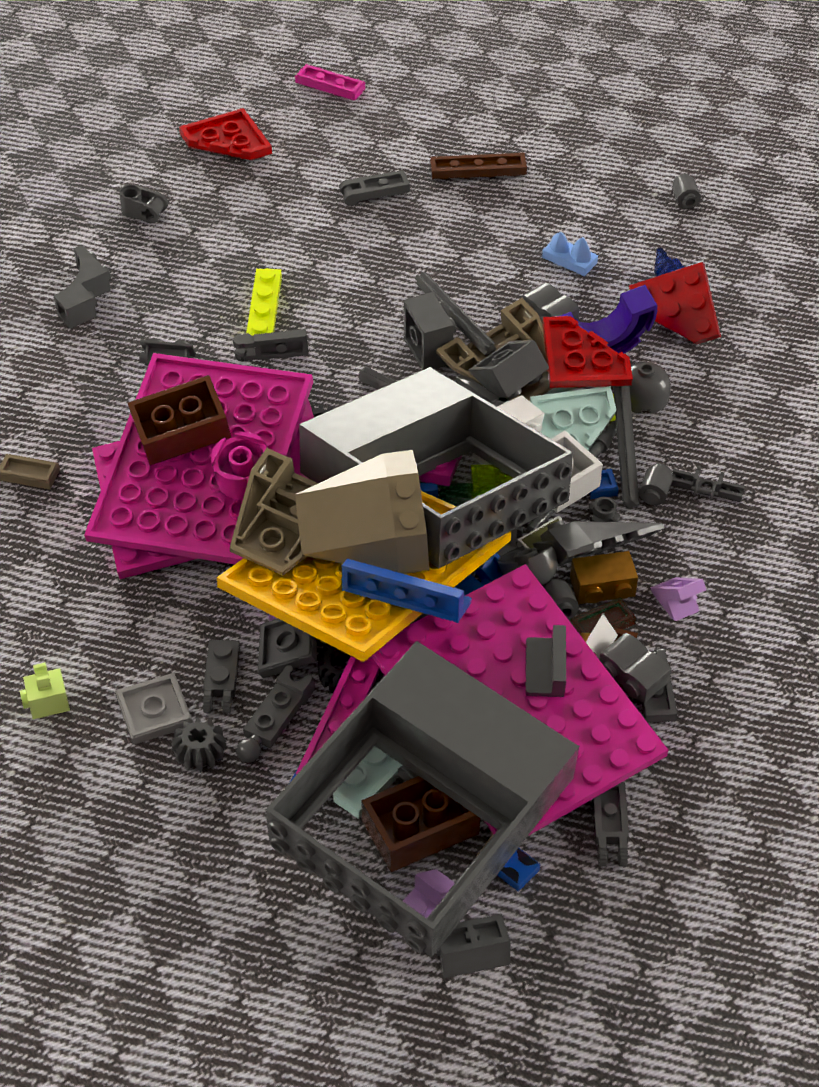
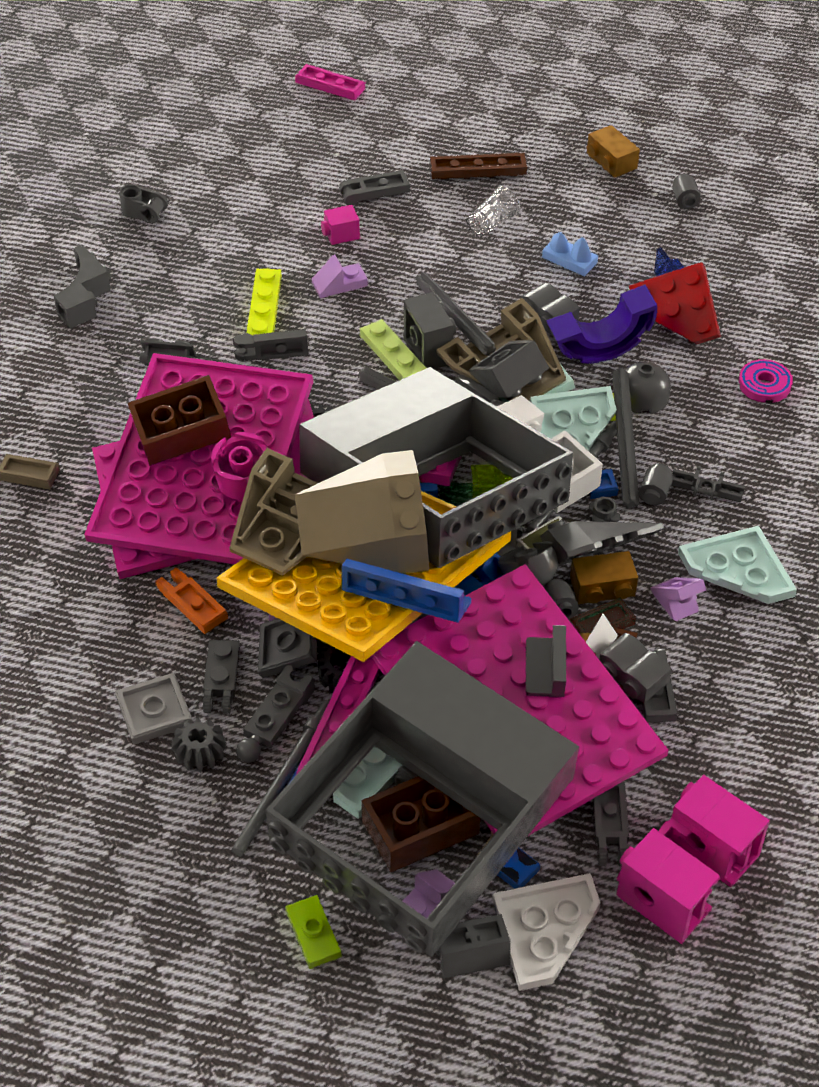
yellowish green brick [20,662,70,719] -> none
red plate [179,108,272,160] -> none
red plate [543,316,633,388] -> none
none -> orange hinge [155,568,228,634]
none -> dark grey bar [231,700,329,857]
none -> lime plate [285,895,342,969]
none -> lavender slope [312,255,368,298]
none -> dark pink brick [321,205,360,245]
none -> yellowish green plate [360,319,427,380]
none -> clear plant [466,186,520,236]
none -> white plate [493,873,600,991]
none -> pearl gold brick [587,125,640,178]
none -> dark pink piece [616,774,770,944]
none -> light aqua plate [678,526,797,604]
none -> dark pink tile [738,359,793,403]

